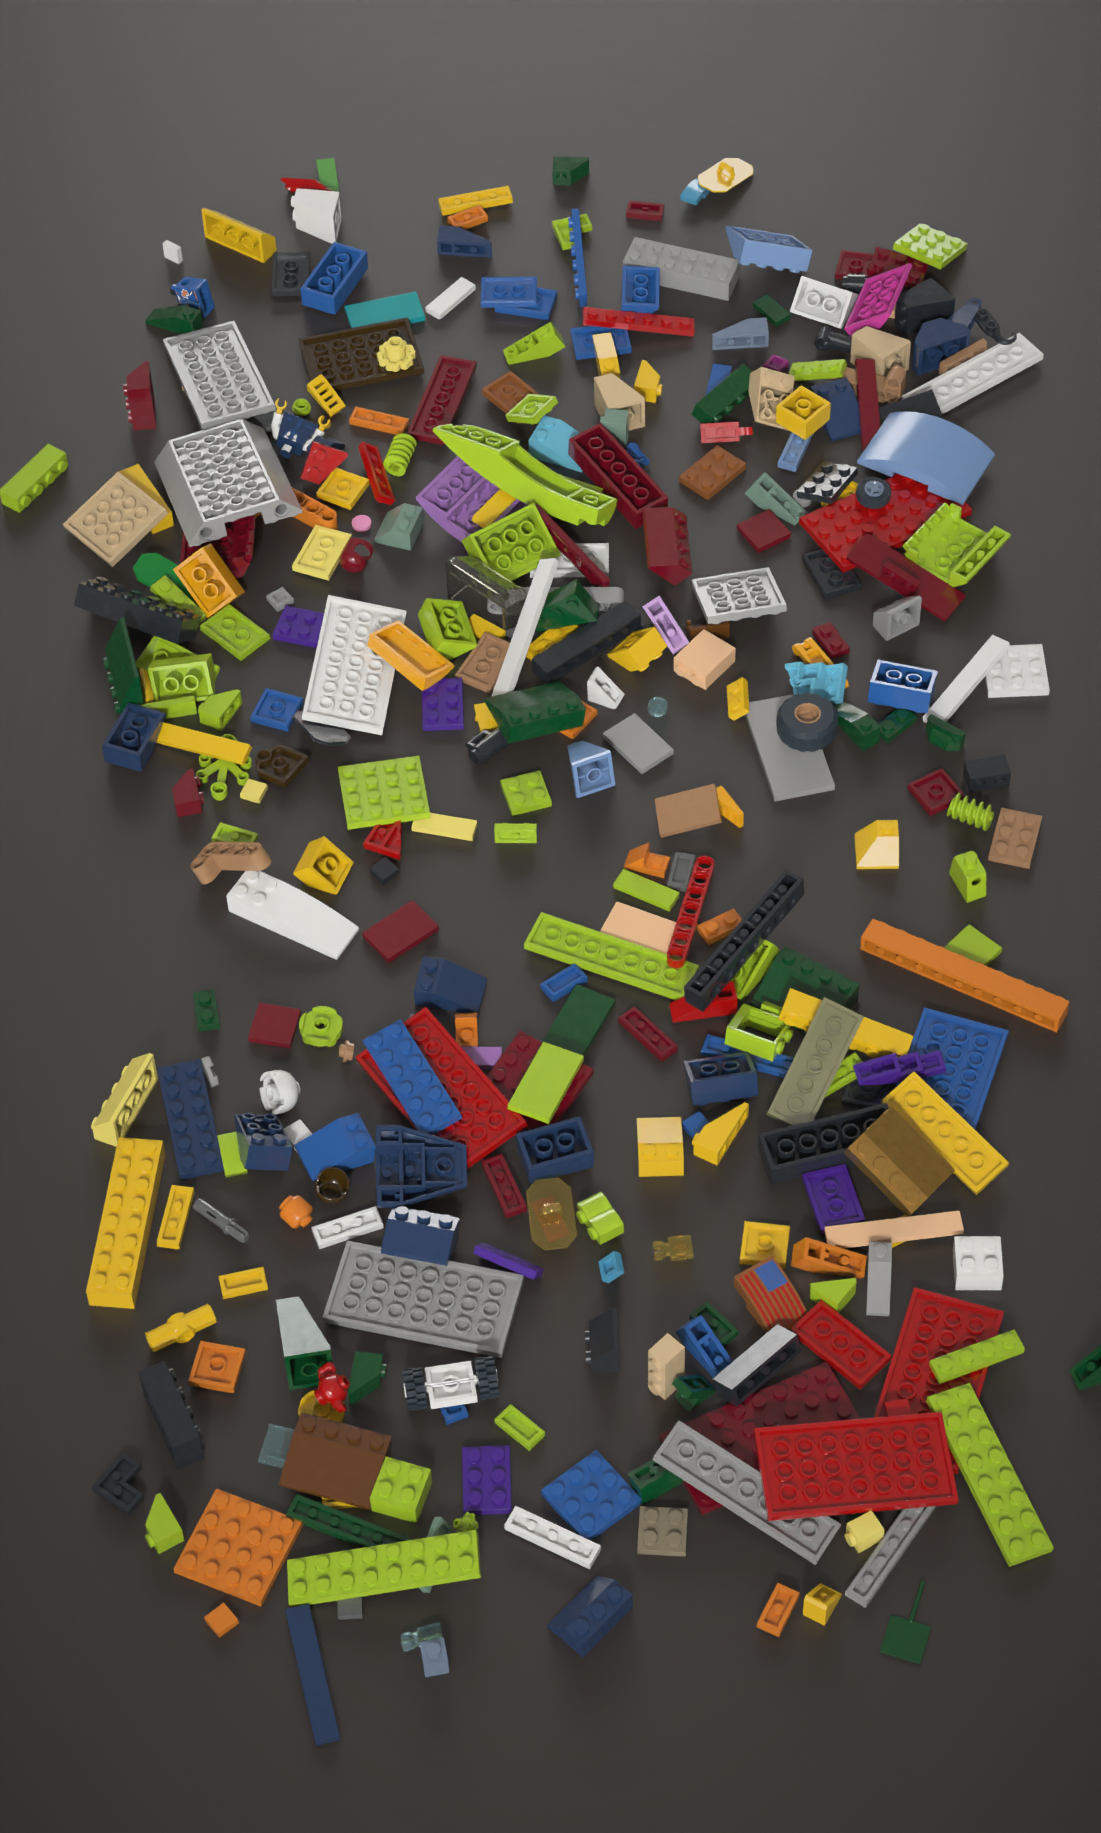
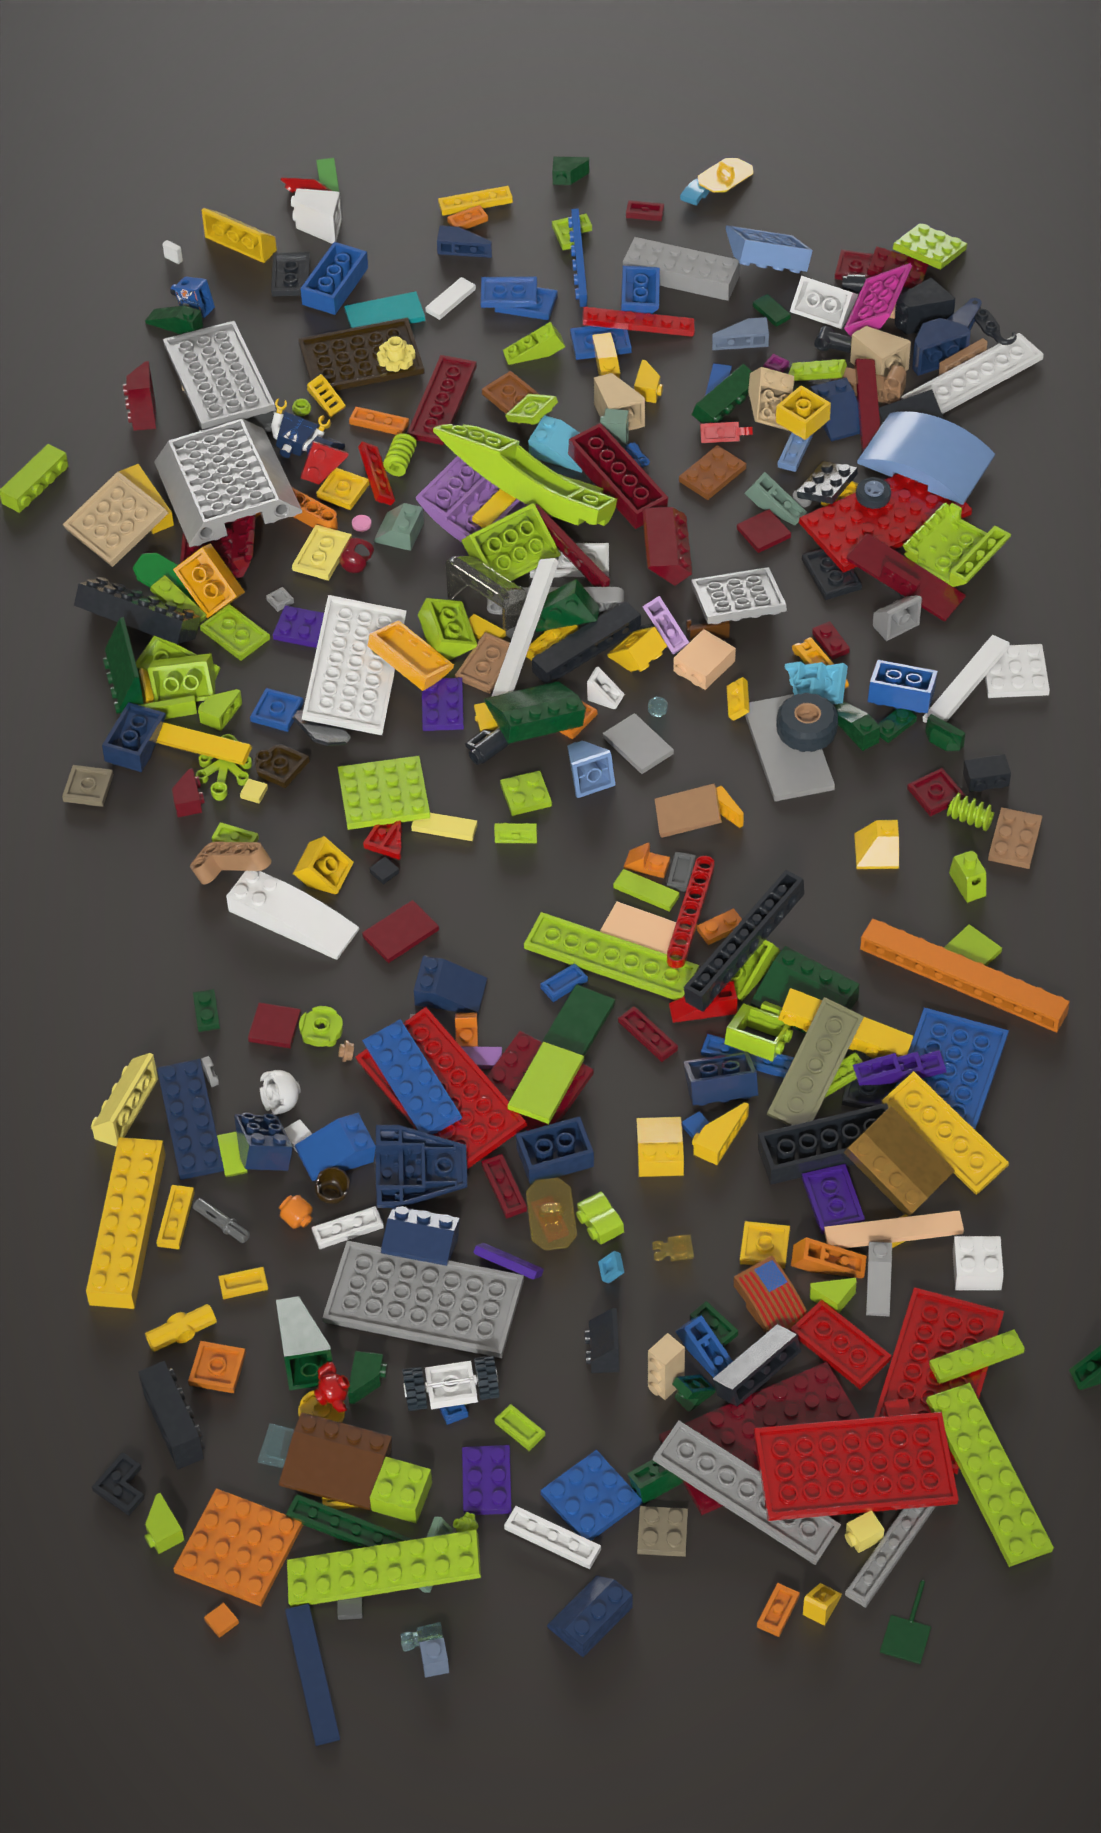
none -> dark tan plate [62,765,114,807]

